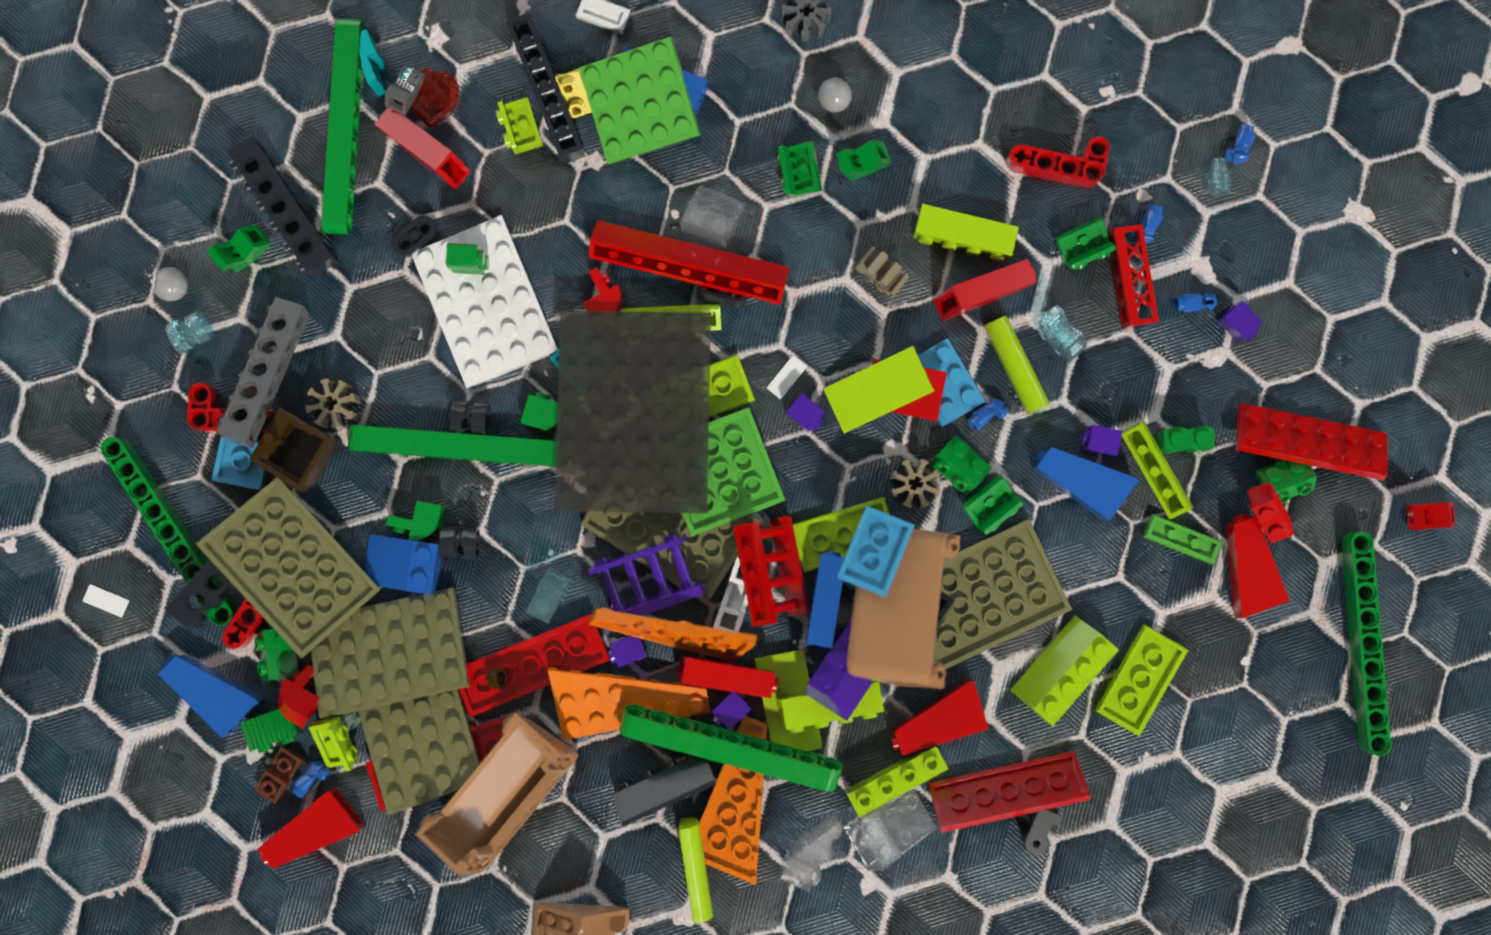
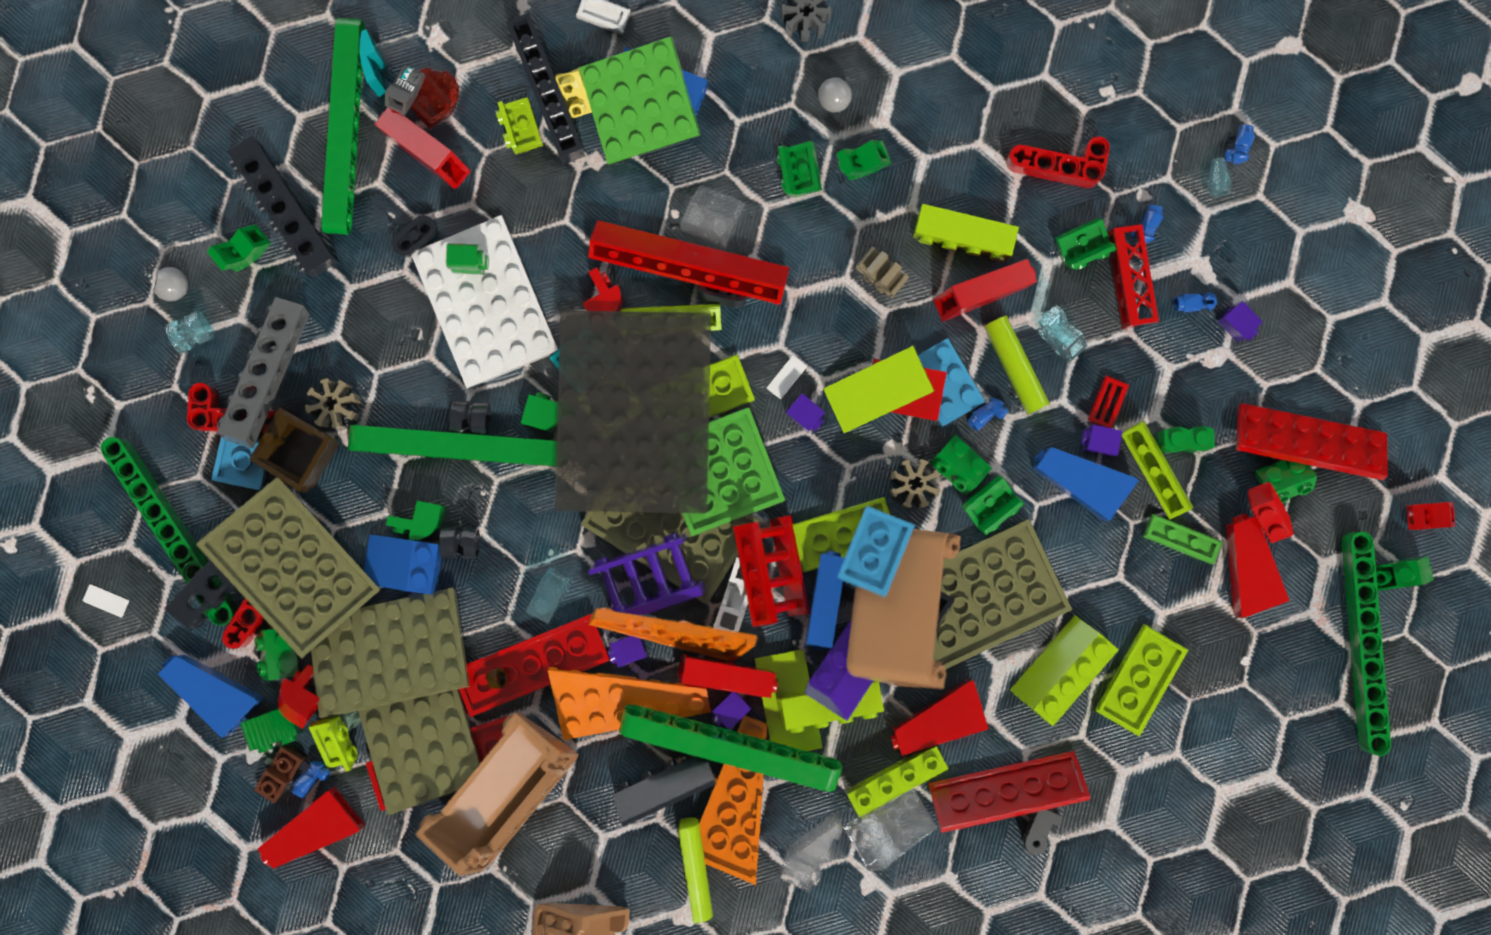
none -> red tile [1087,376,1129,429]
none -> green slope [1376,556,1434,591]

